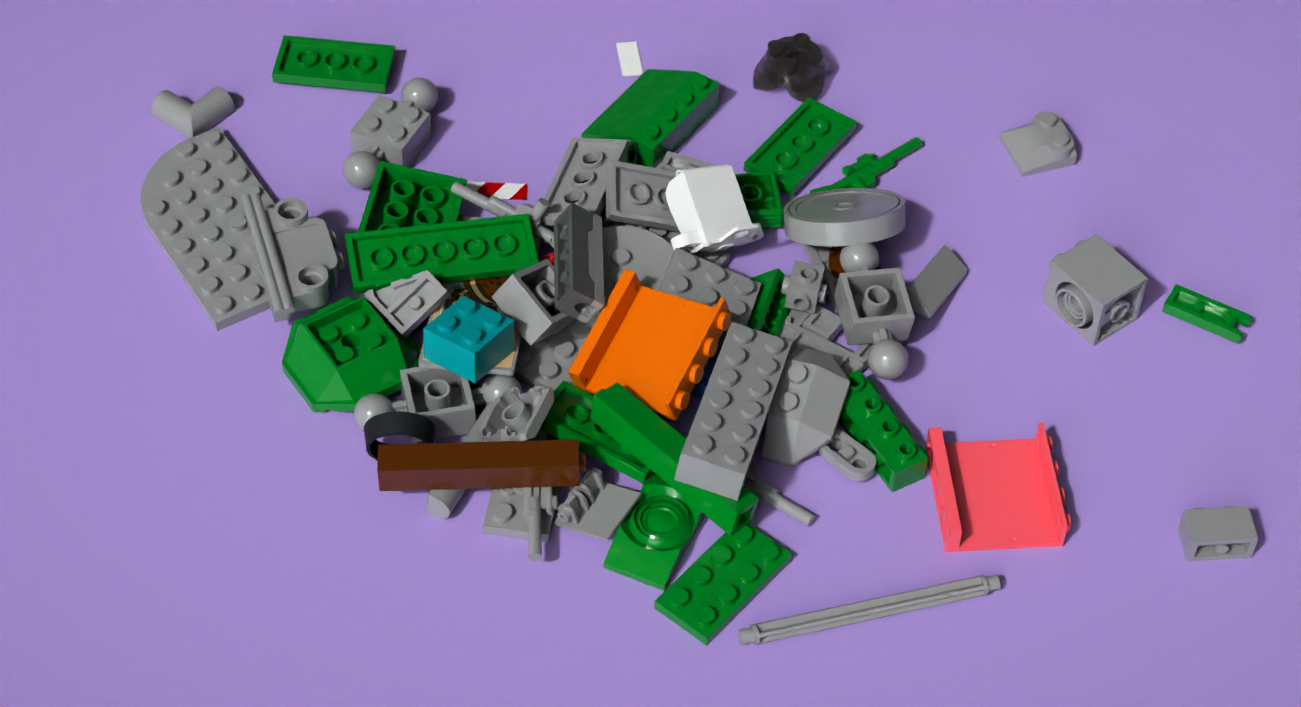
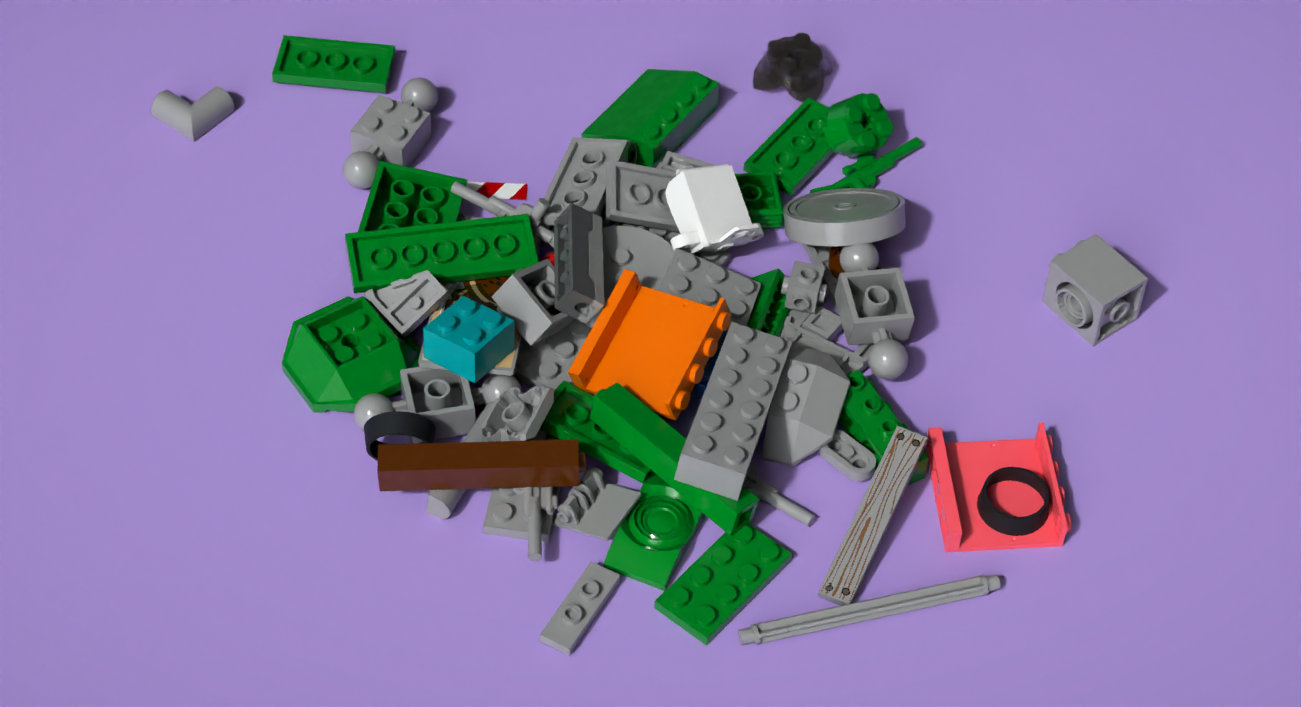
light grey plate [141,127,276,331] -> none
light grey brick [241,193,345,322] -> none
white sticker [616,41,643,77] -> none
light grey slope [907,245,968,318] -> none
light grey slope [999,112,1077,177] -> none
green hinge [1162,284,1252,343] -> none
light grey brick [1178,506,1258,562] -> none
none -> light grey plate [540,562,620,656]
none -> light grey tile [818,426,928,605]
none -> green brick [823,93,894,158]
none -> black tyre [977,467,1049,536]

